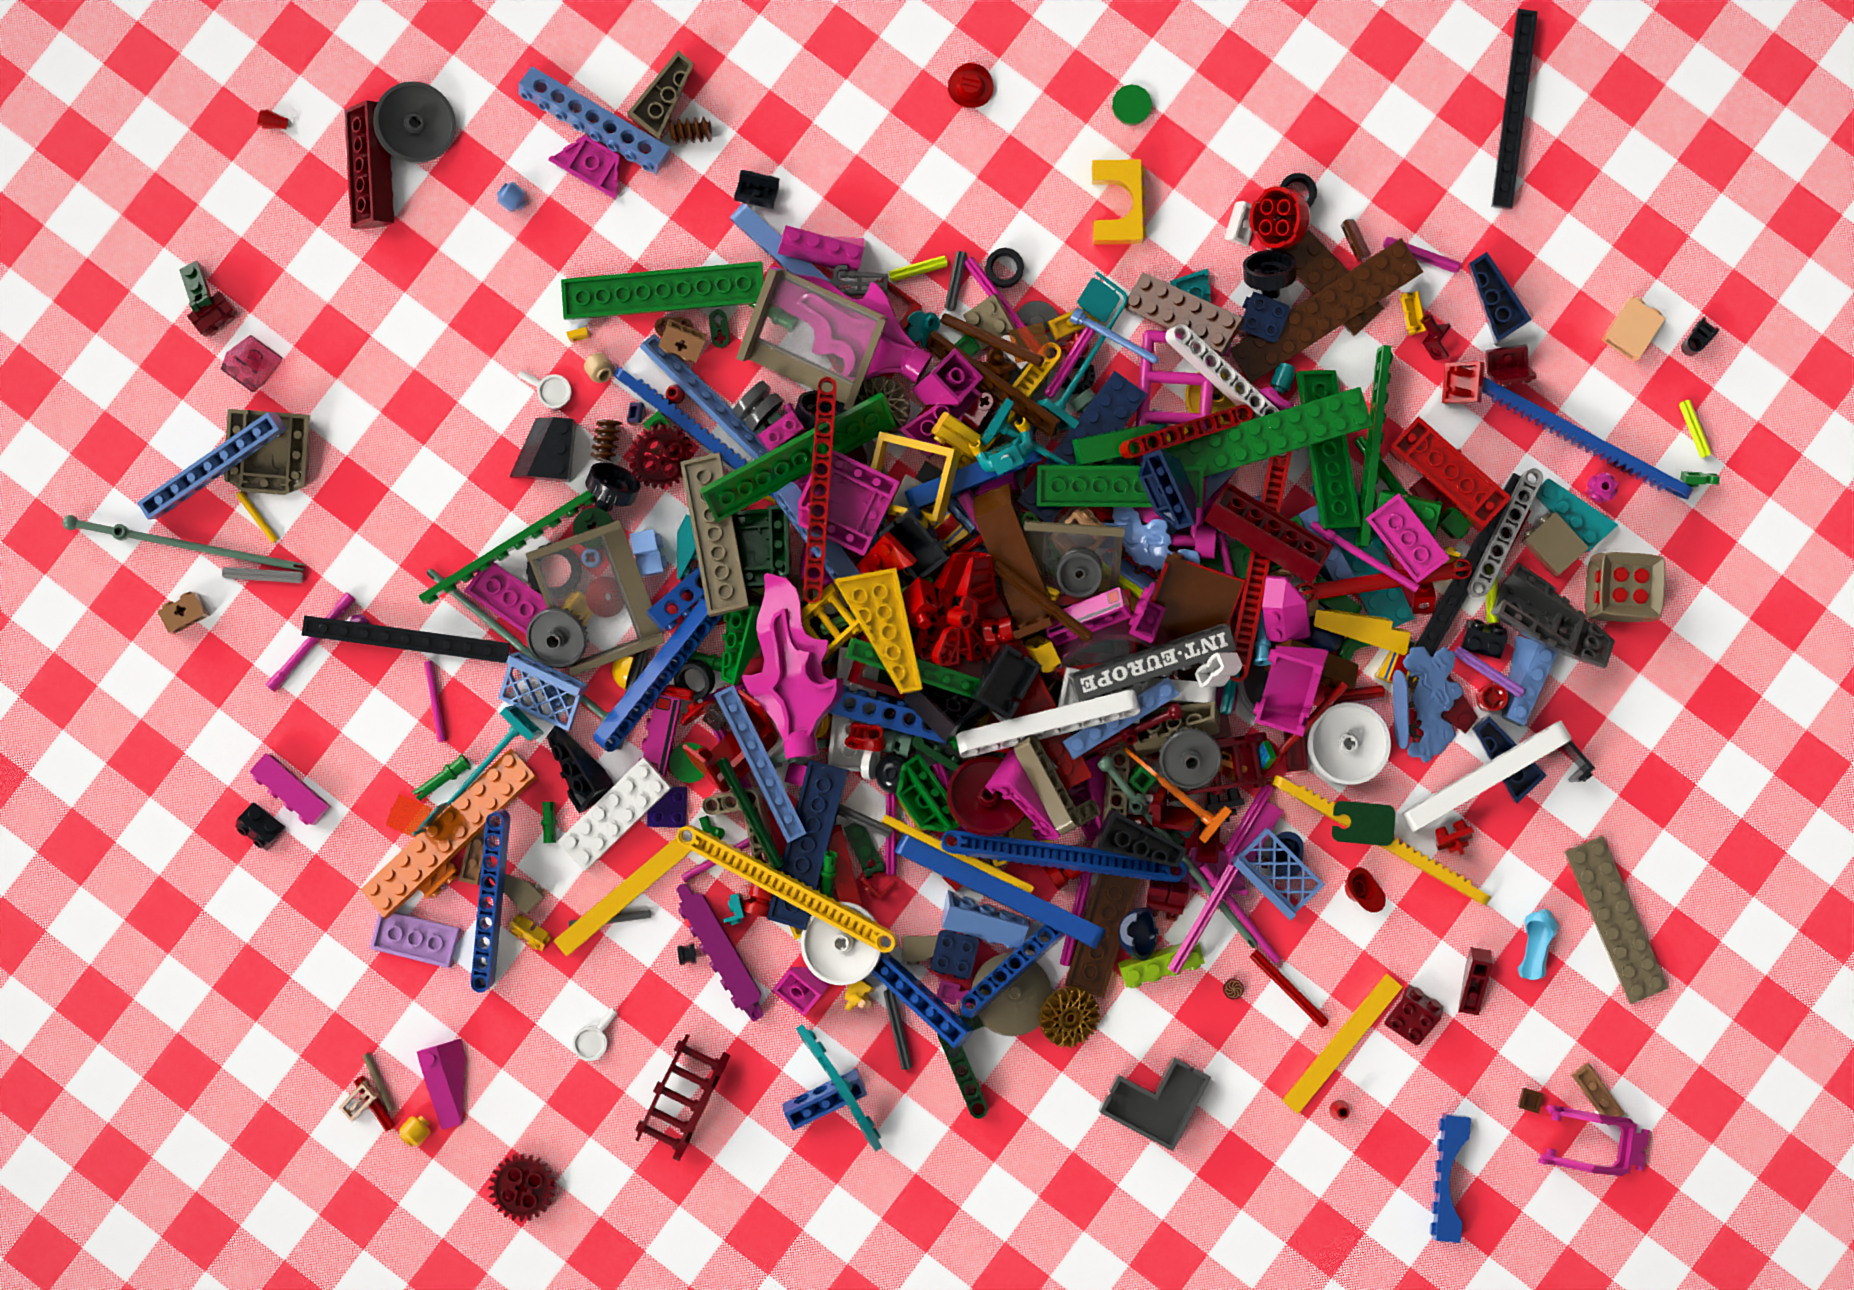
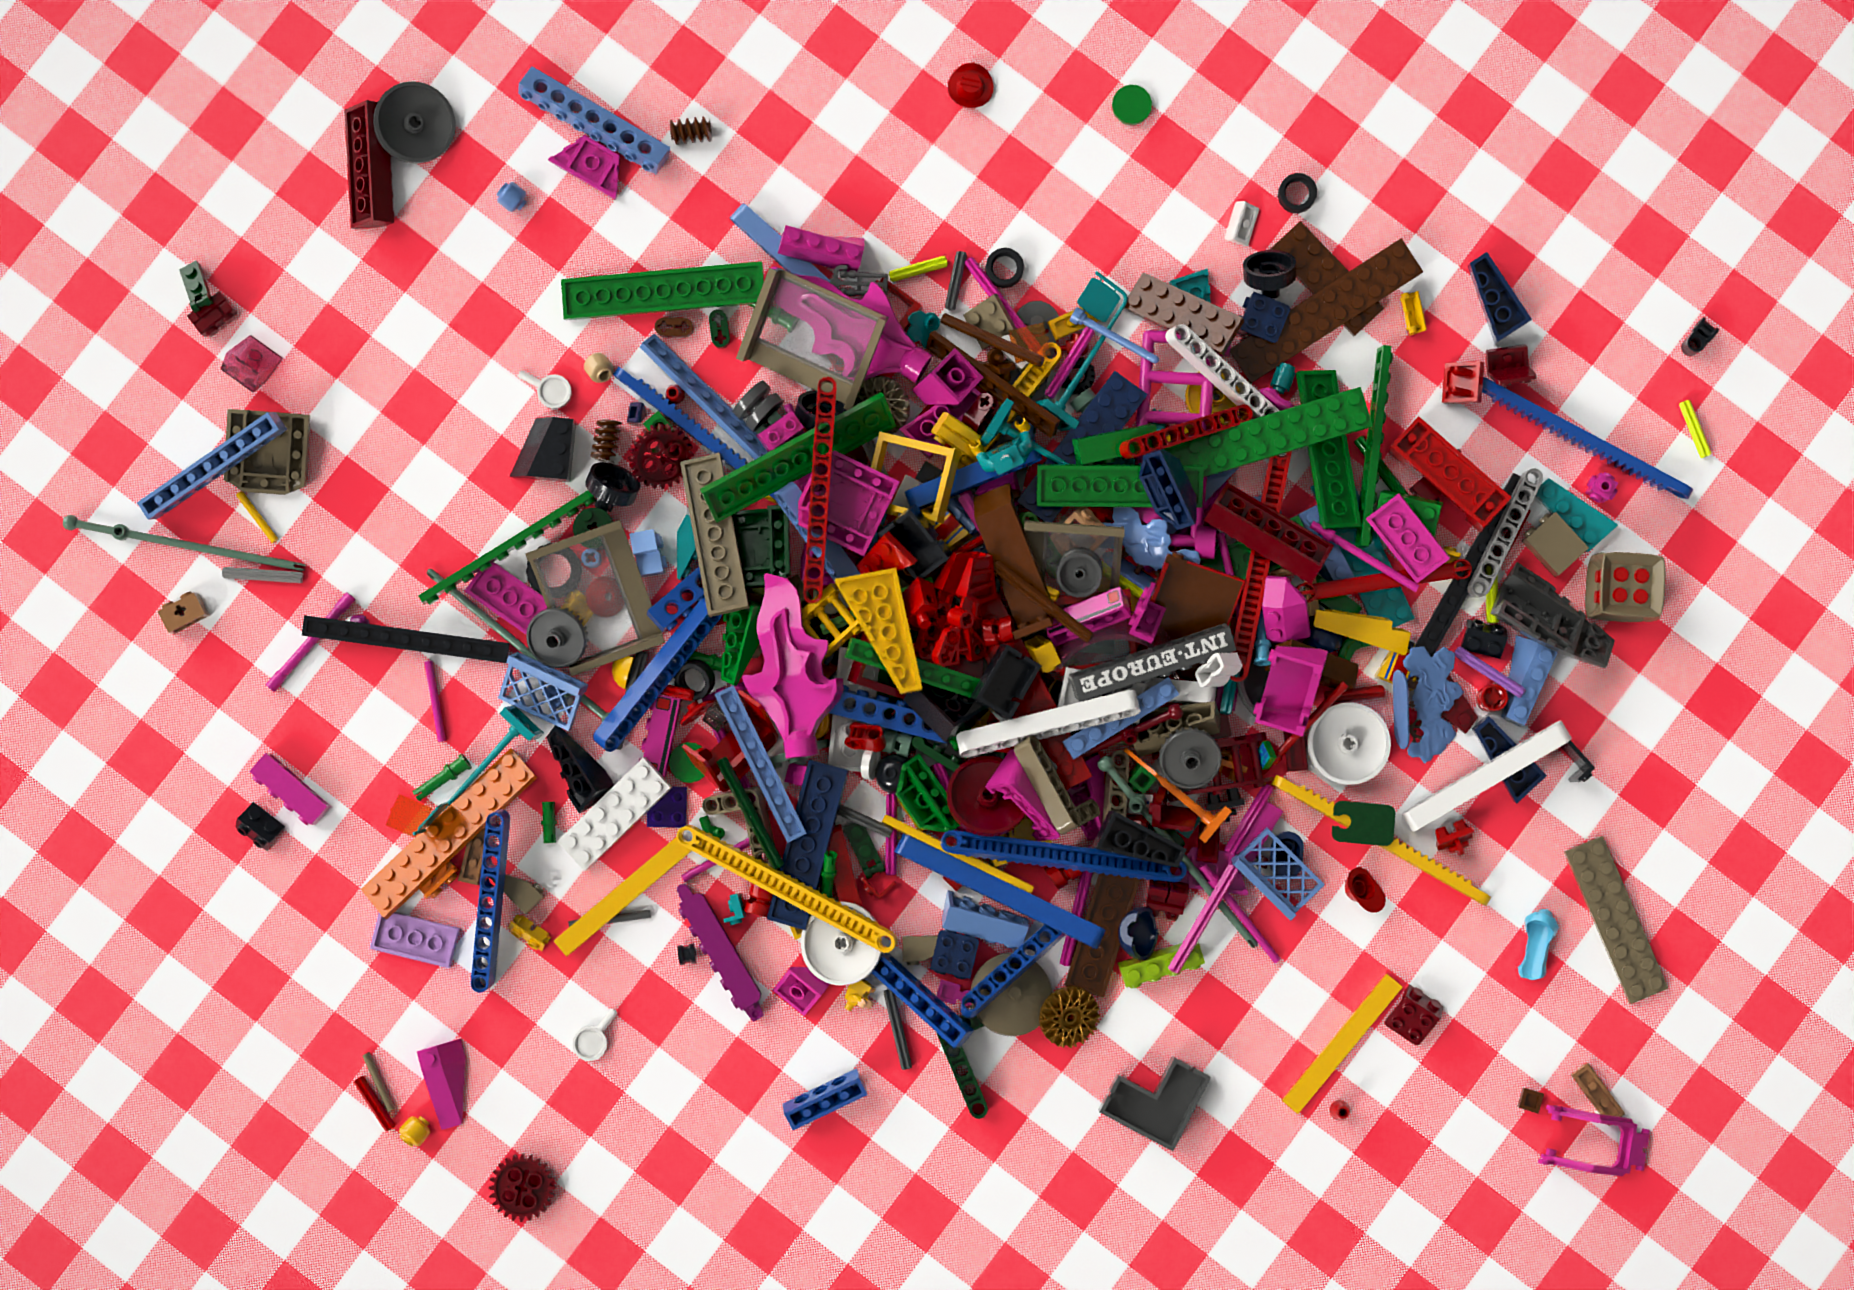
red cone [257,109,289,130] -> none
tile [338,1080,379,1122] -> none
yellow tile [566,327,590,343] -> none
dark tan wedge [627,51,694,141] -> none
dark red fence [635,1034,731,1162] -> none
medium nougat brick [658,319,707,362] -> none
black bracket [734,170,780,209] -> none
teal plate [796,1024,882,1152] -> none
green tile [955,335,981,357] -> none
yellow arch [1091,159,1147,245] -> none
tile [1223,979,1244,1000] -> none
red cylinder [1249,186,1311,249] -> none
red axle [1250,950,1329,1028] -> none
reddish brown slope [1341,219,1371,261] -> none
dark pink axle [1383,236,1461,273] -> none
red bracket [1413,582,1436,614] -> none
dark red bracket [1420,313,1451,360] -> none
blue arch [1429,1113,1471,1243] -> none
green brick [1438,507,1472,539] -> none
dark red slope [1458,947,1493,1015] -> none
black plate [1491,9,1538,210] -> none
light nougat brick [1600,296,1665,362] -> none
green plate [1680,471,1720,487] -> none

